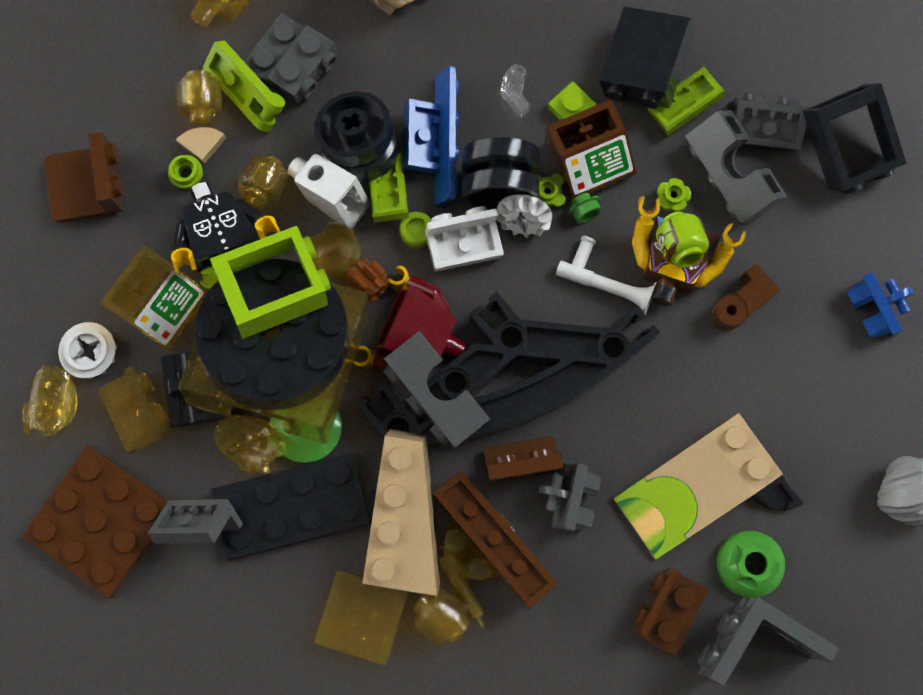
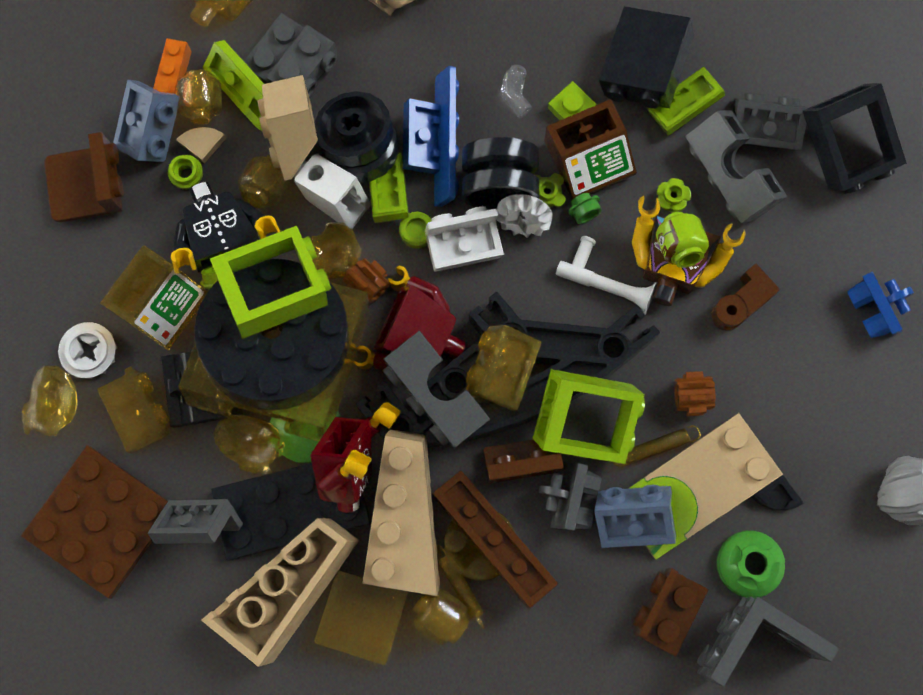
none -> sand blue bracket [113,80,180,162]
none -> orange piece [153,38,192,96]
none -> tan wedge [201,518,359,667]
none -> tan slope [257,75,318,181]
none -> dark red torso [310,402,401,513]
none -> clear yellow bracket [466,325,542,410]
none -> lime window [533,369,645,464]
none -> sand blue bracket [594,485,676,548]
none -> clear yellow piece [613,425,701,467]
none -> dark orange gear [674,371,716,416]

